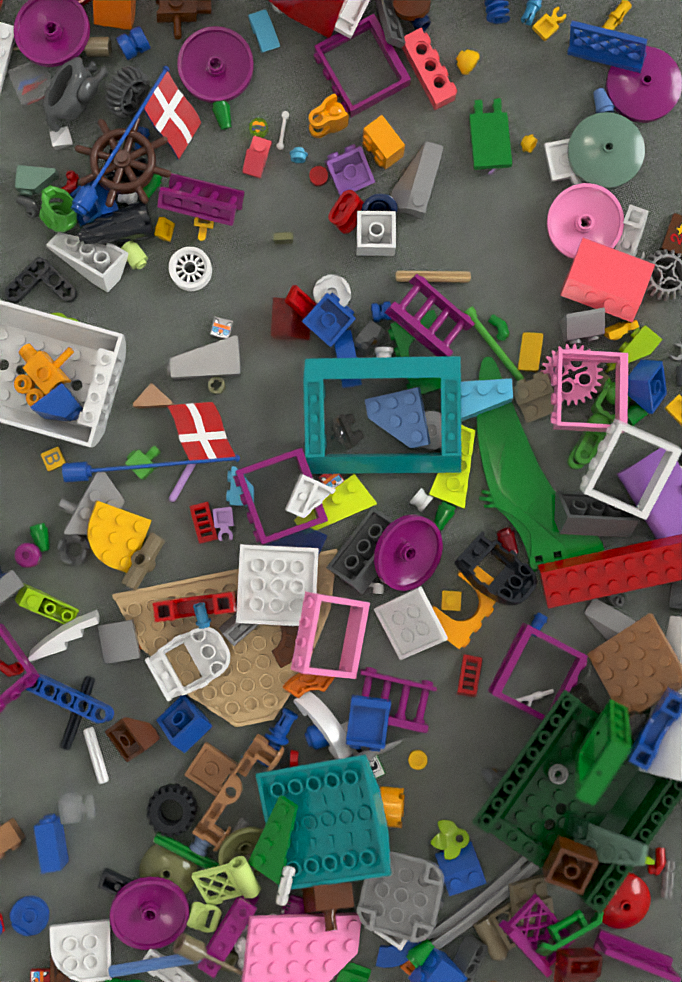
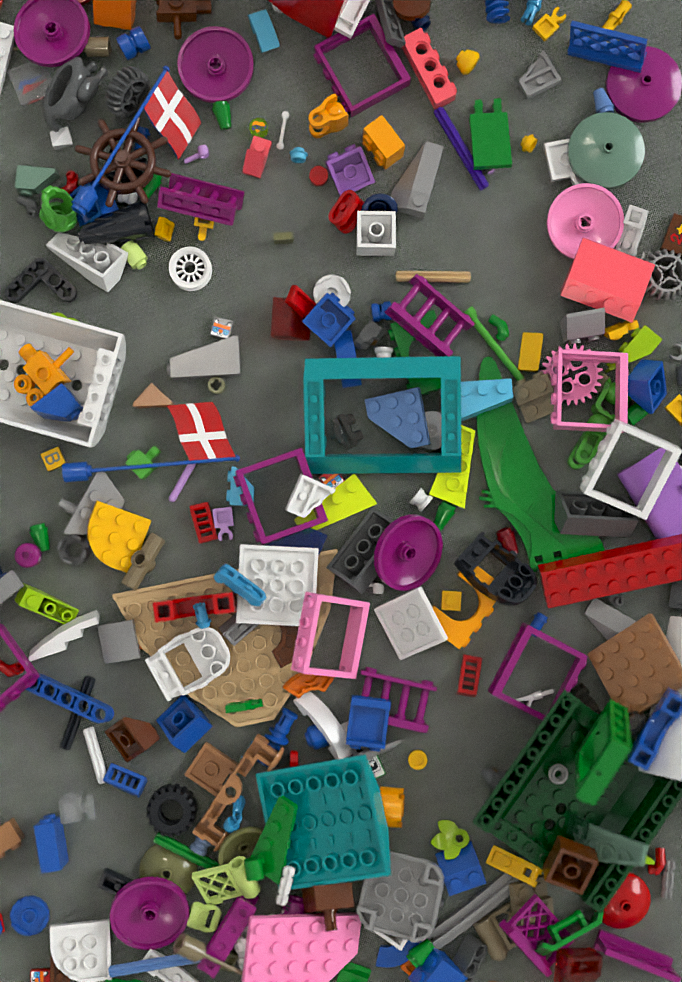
none -> blue slope [103,763,148,798]
none -> lavender hand [184,145,209,164]
none -> dark azure plate [214,564,266,606]
none -> dark azure piece [223,795,246,833]
none -> green tile [225,699,263,713]
none -> green piece [244,857,264,881]
none -> dark purple axle [434,107,489,191]
none -> yellow plate [485,845,543,888]
none -> light grey wing [518,51,561,100]

